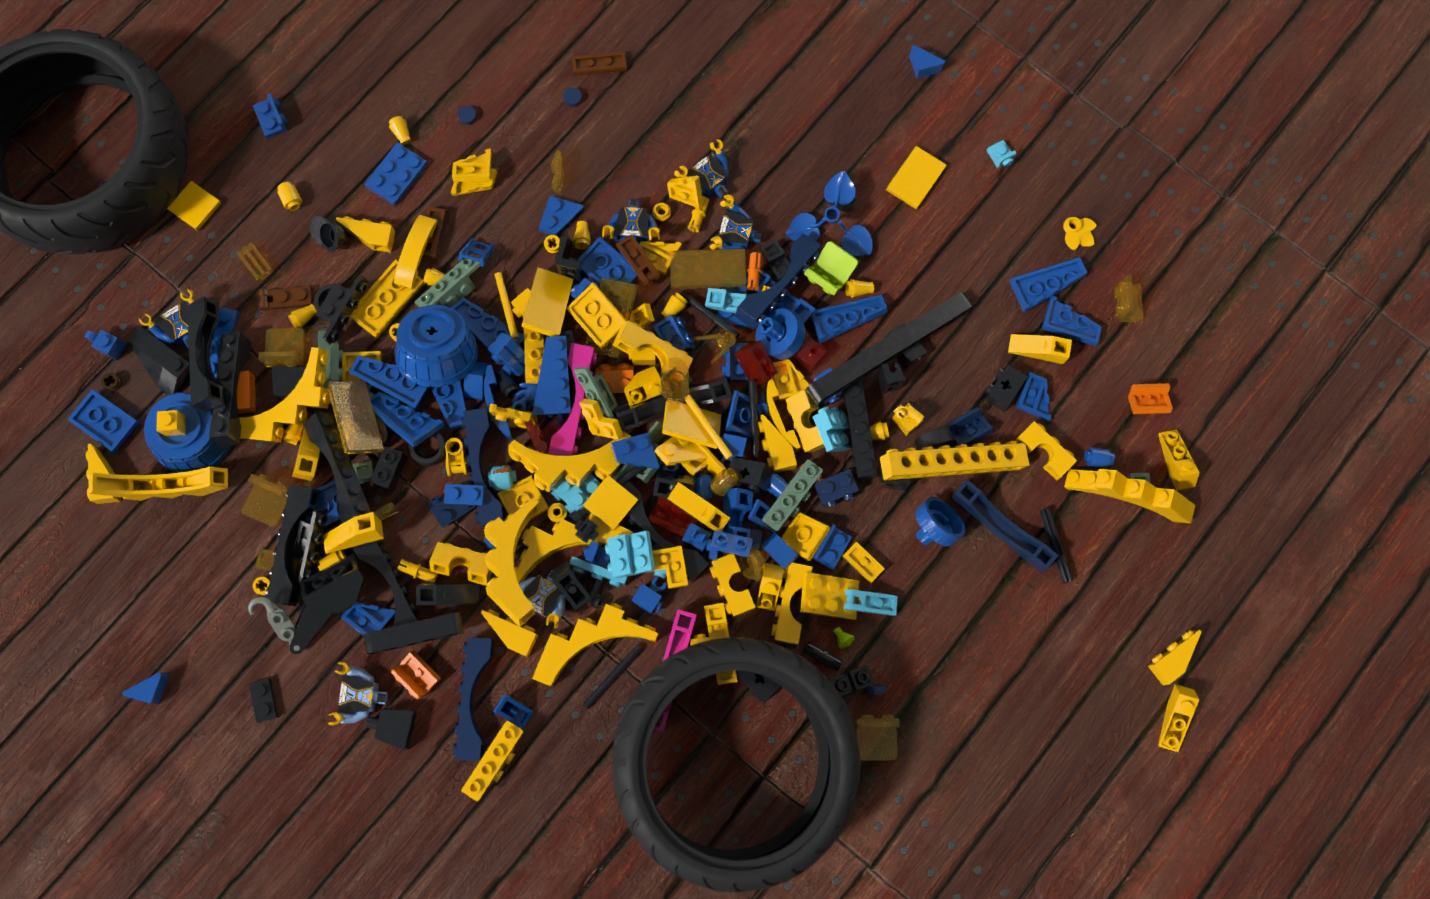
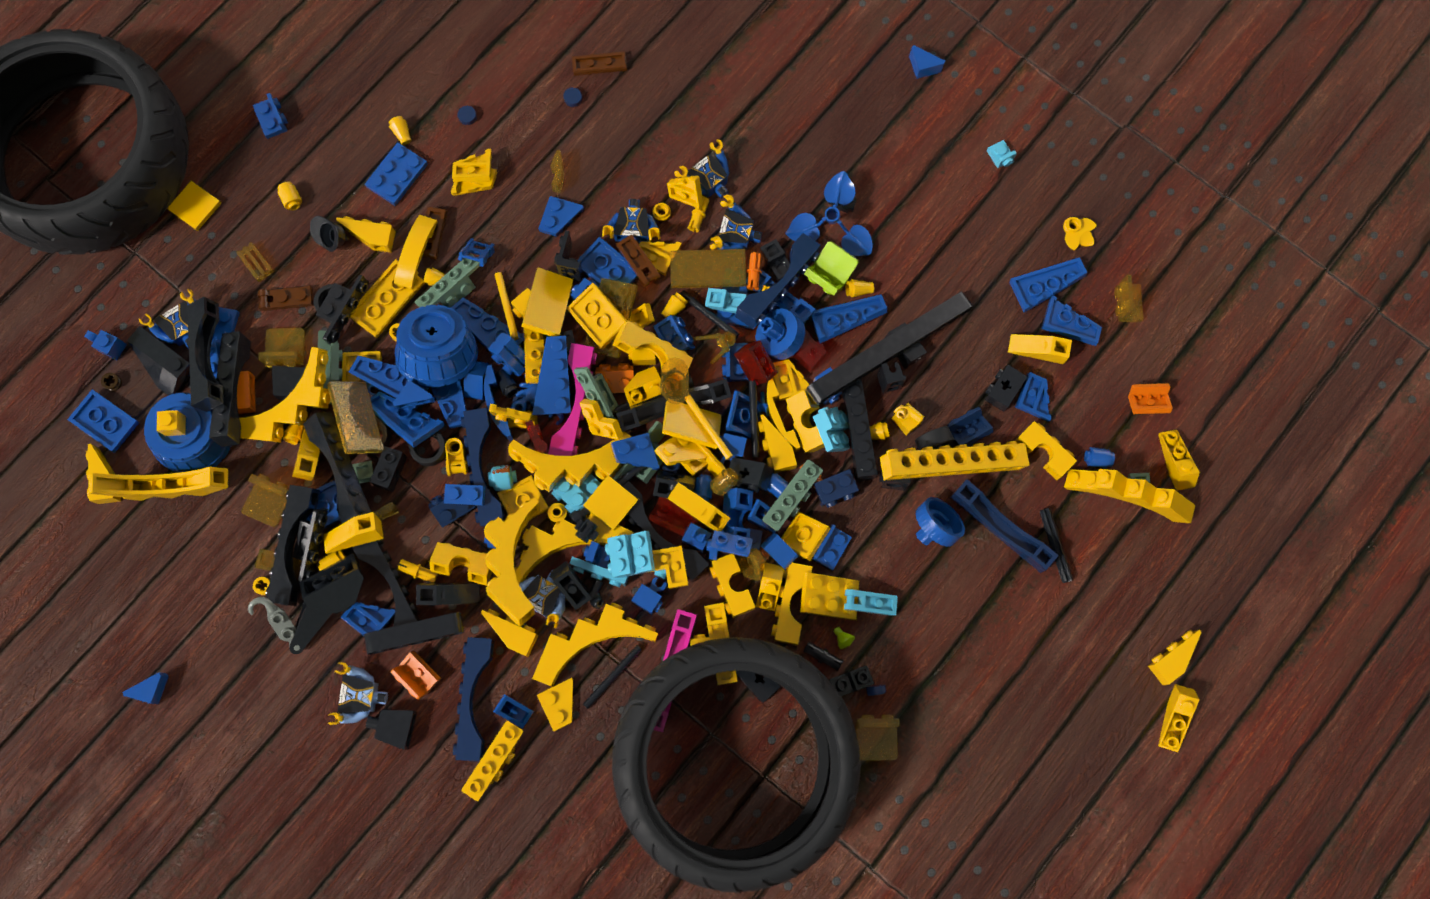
black plate [249,678,278,723] -> none
yellow cone [288,304,317,329] -> none
yellow bush [544,235,561,253] -> none
yellow cone [573,221,591,250] -> none
yellow plate [842,542,885,583] -> none
yellow tile [886,146,946,209] -> none
none -> blue slope [393,380,435,410]
none -> yellow wing [537,678,574,732]

